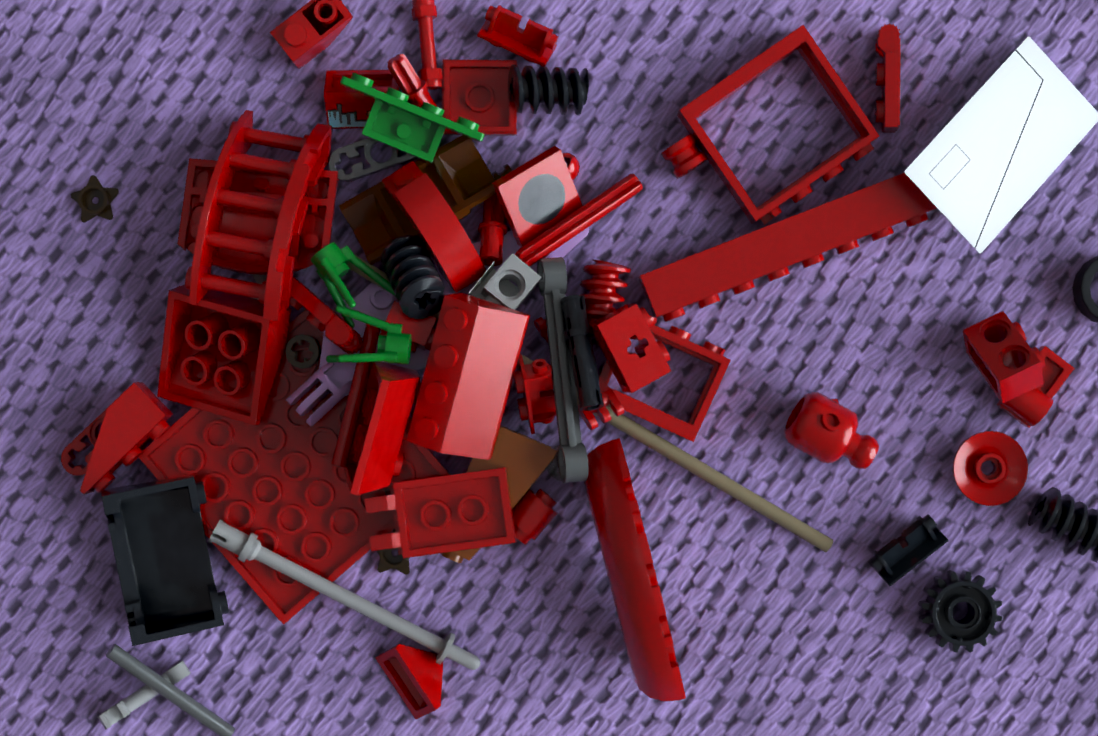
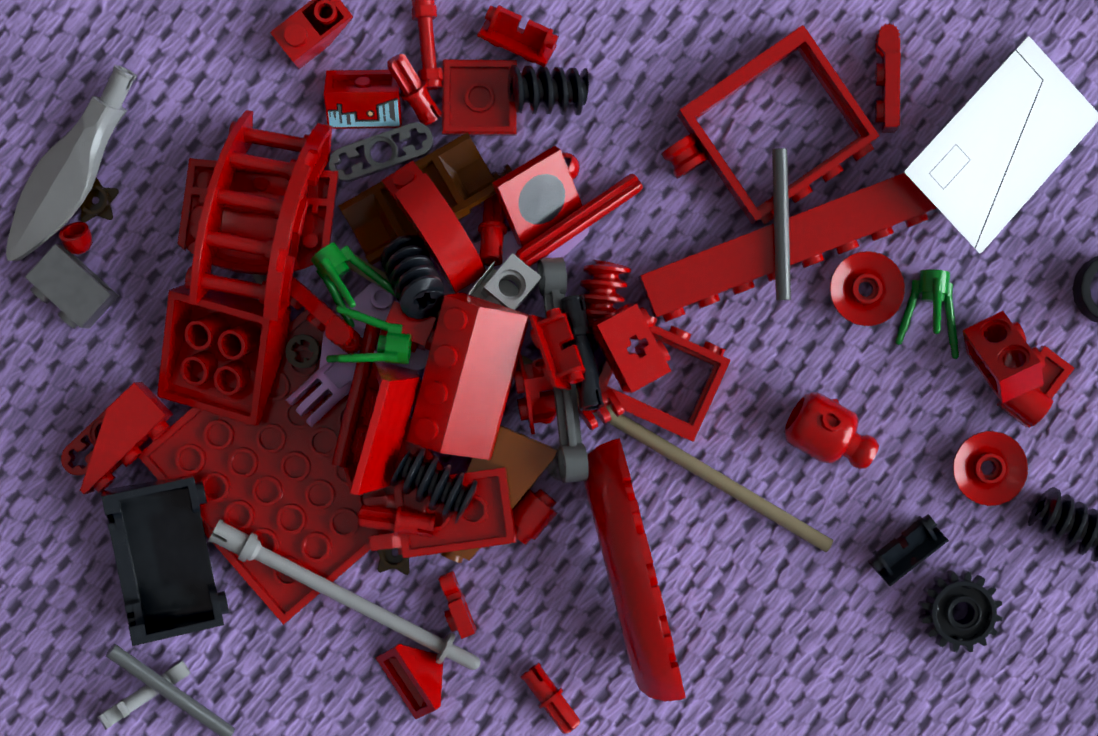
green bracket [340,73,485,163] -> none
none -> light grey animal [6,65,137,261]
none -> flat silver brick [25,244,119,329]
none -> red hinge [59,222,93,255]
none -> red axle [358,505,436,538]
none -> black piece [390,448,478,524]
none -> red plate [438,571,477,639]
none -> red axle [520,662,580,734]
none -> red hinge [529,308,586,390]
none -> dark grey bar [772,148,791,301]
none -> red dish [830,251,905,326]
none -> green plant [895,269,959,359]

